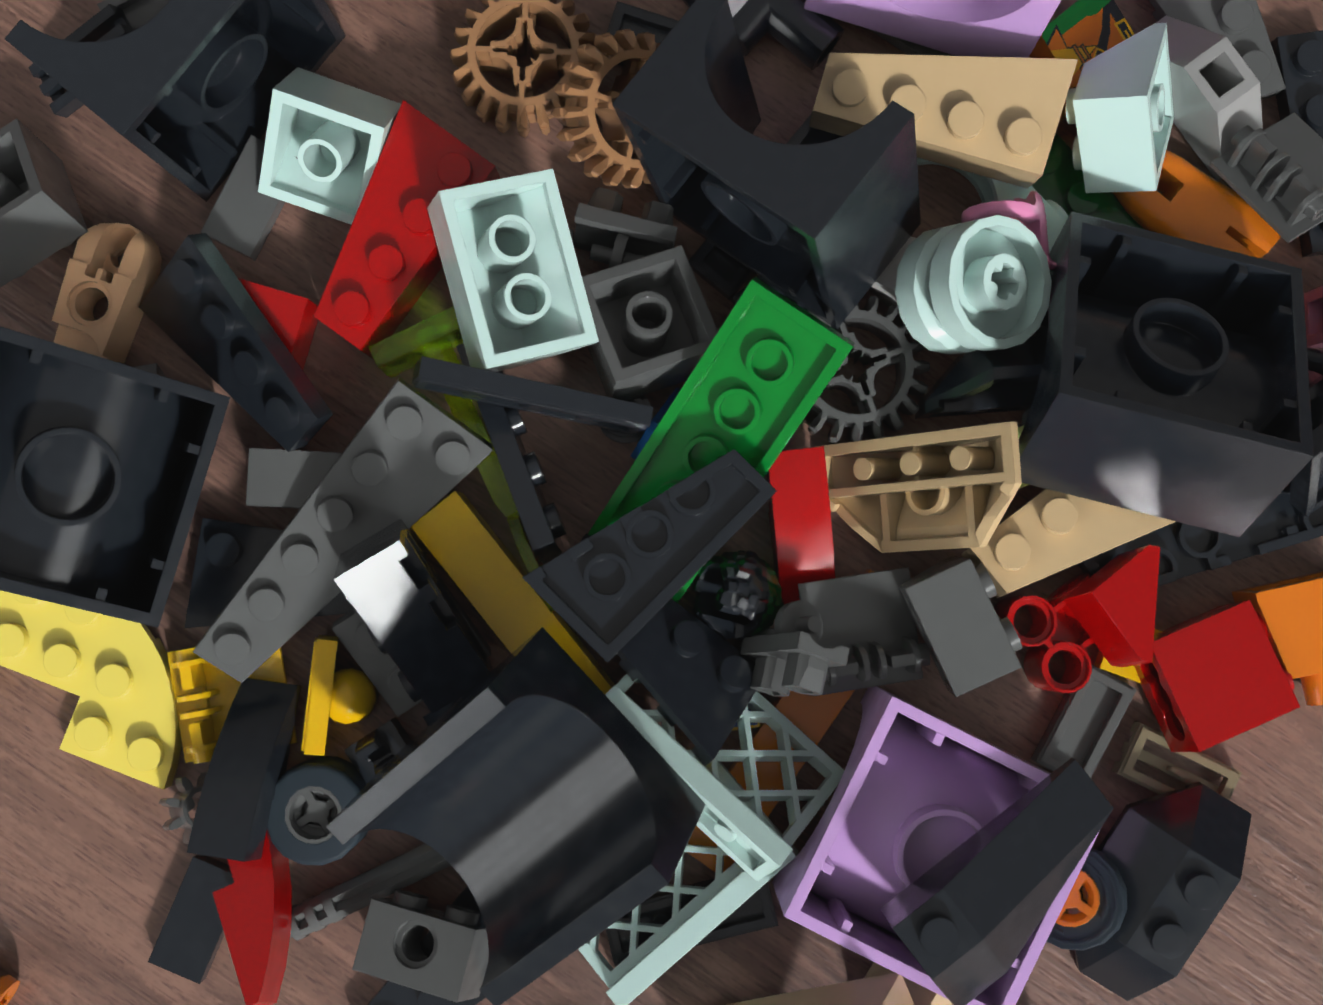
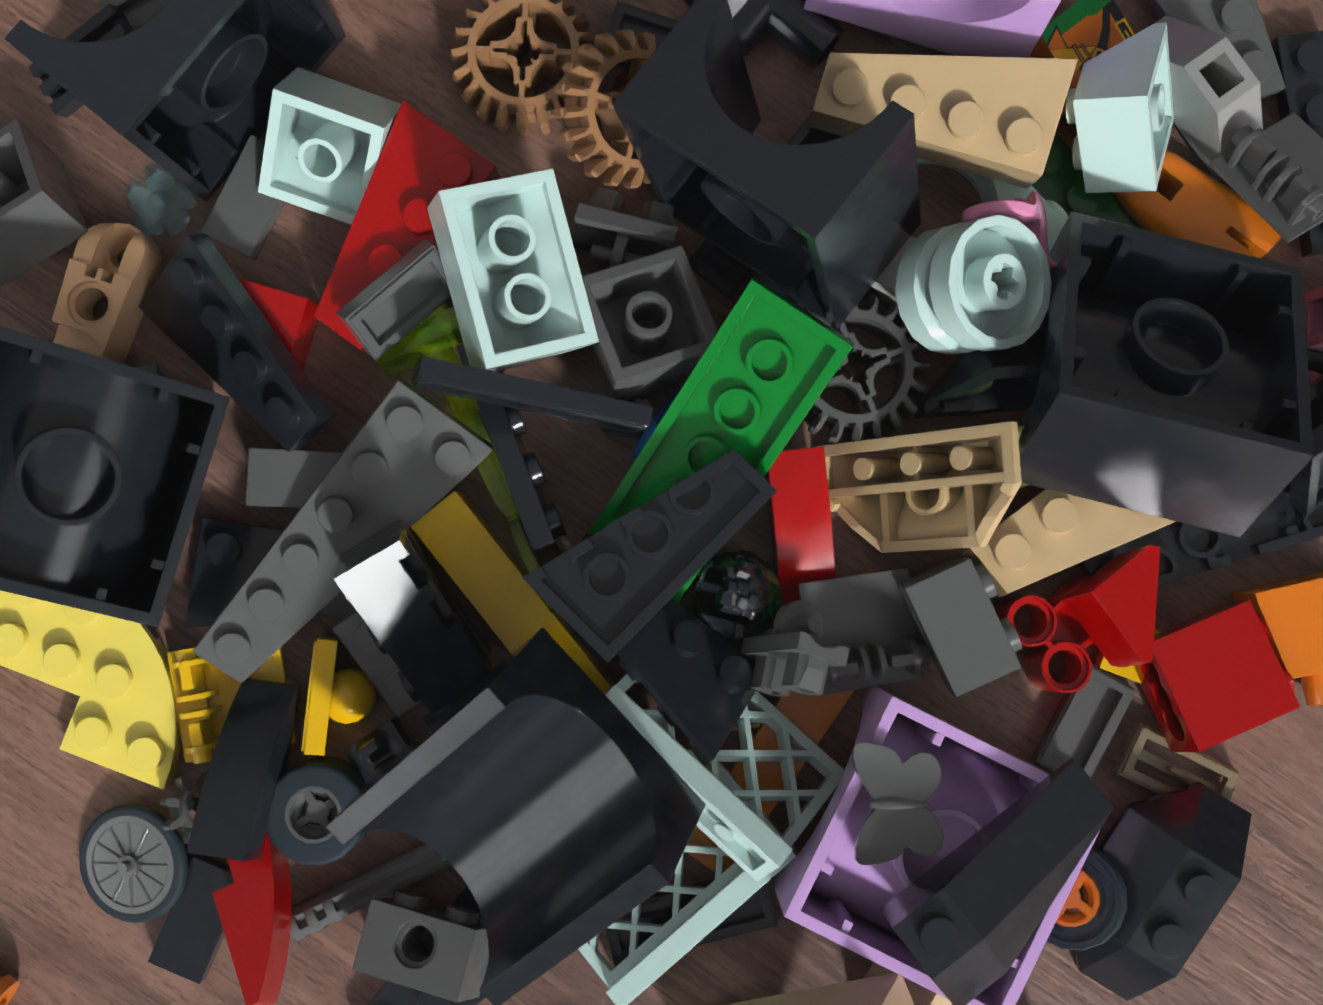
none -> dark grey wheel [79,804,188,923]
none -> clear light blue plant [126,169,197,237]
none -> dark grey tile [336,239,451,361]
none -> dark grey animal [852,742,944,865]

